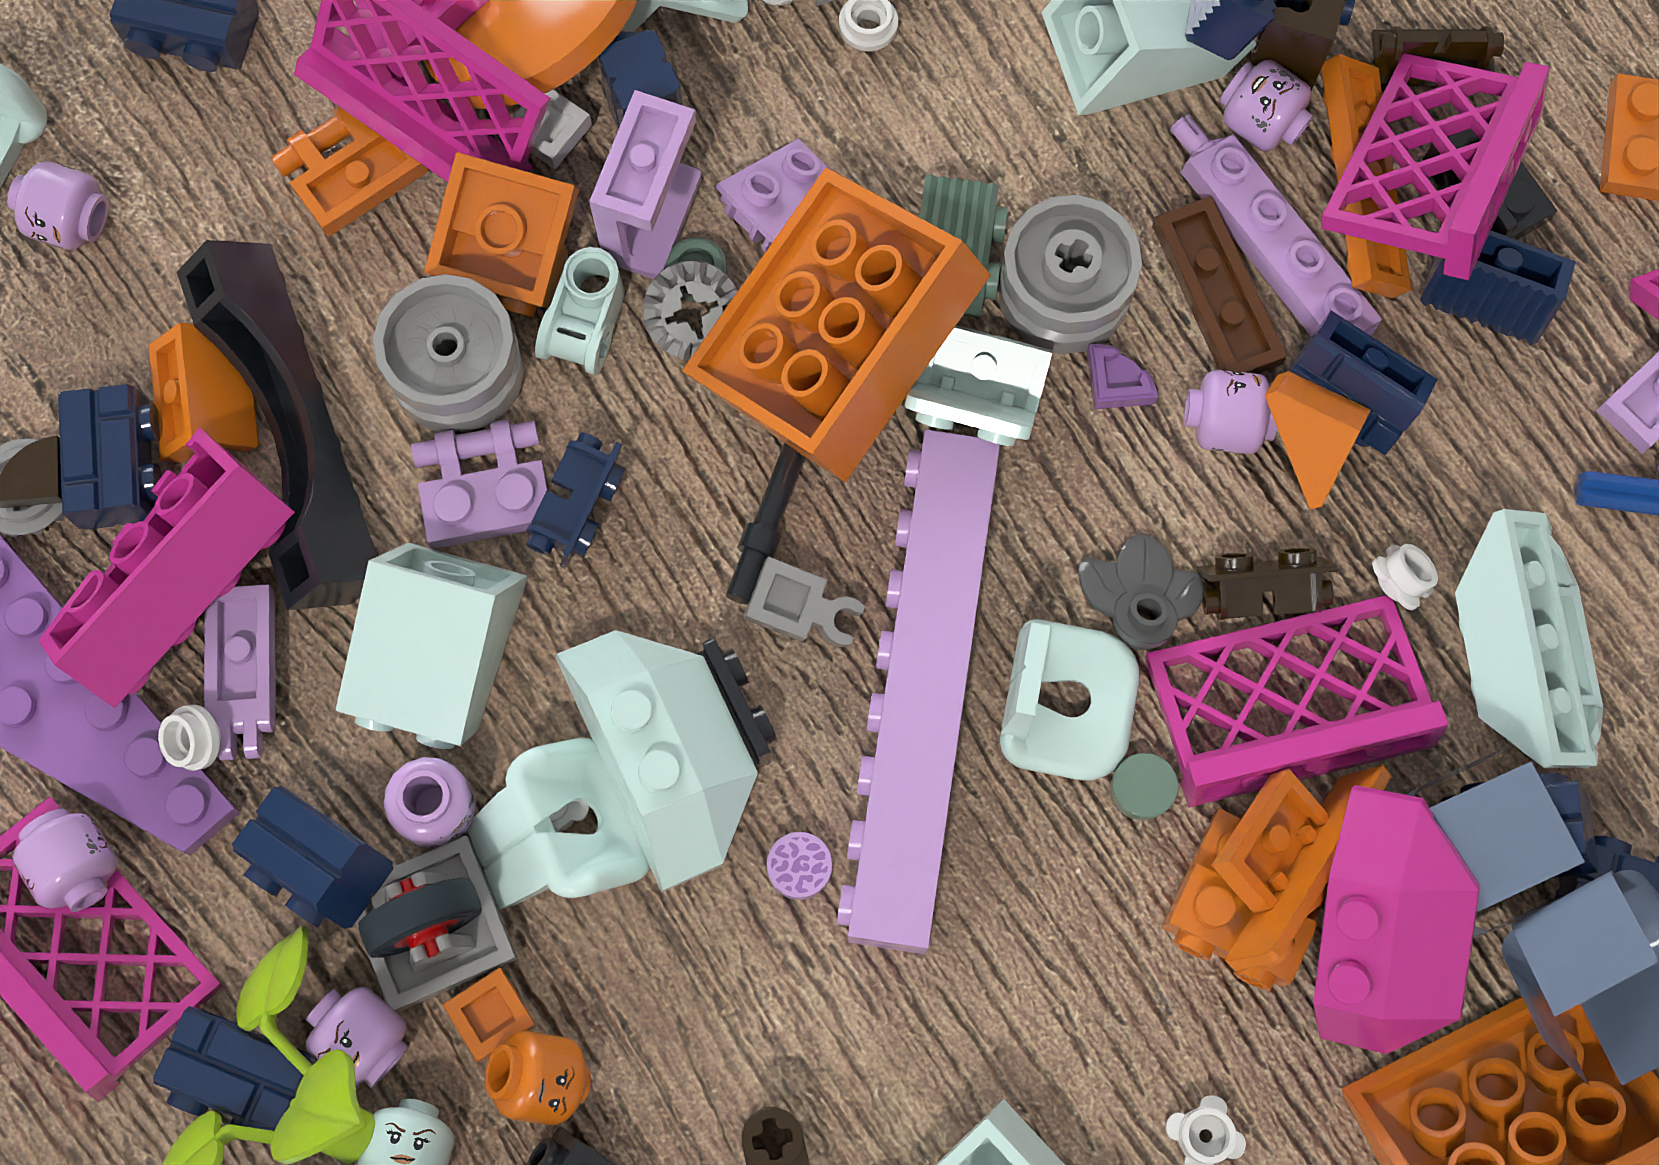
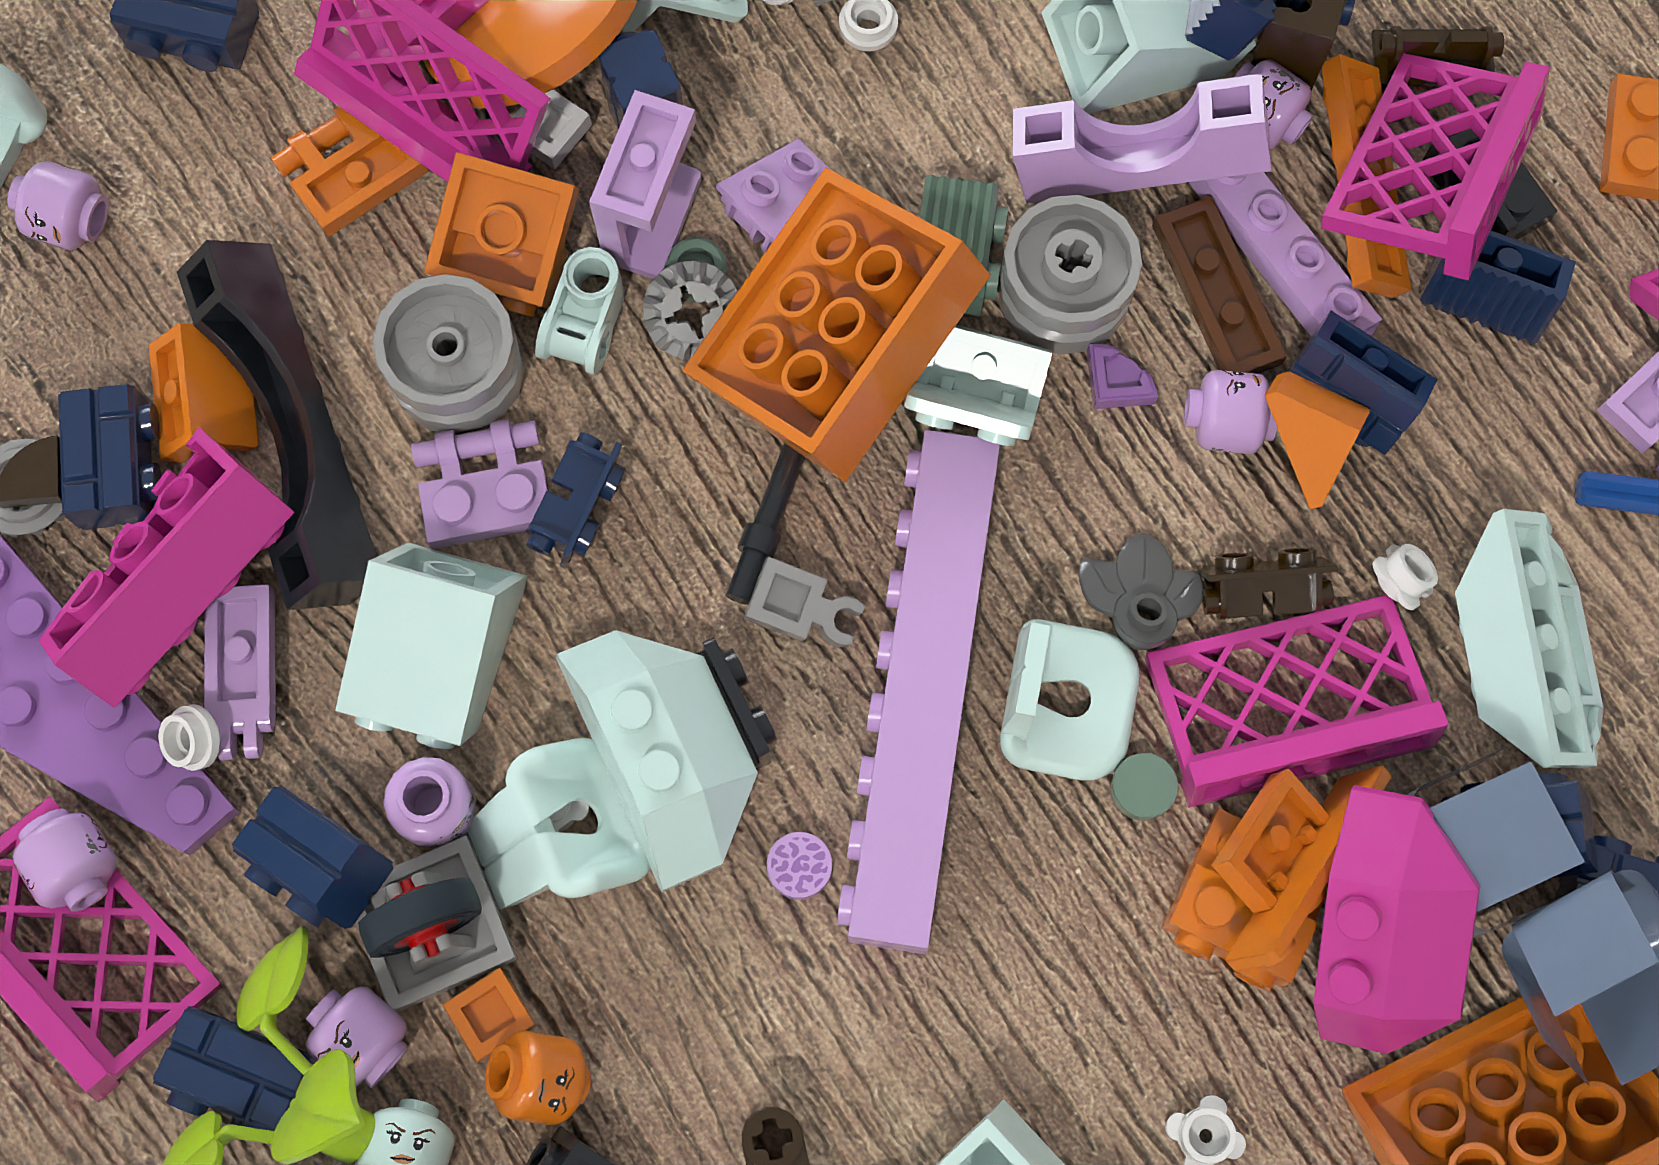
none -> lavender arch [1013,74,1272,203]

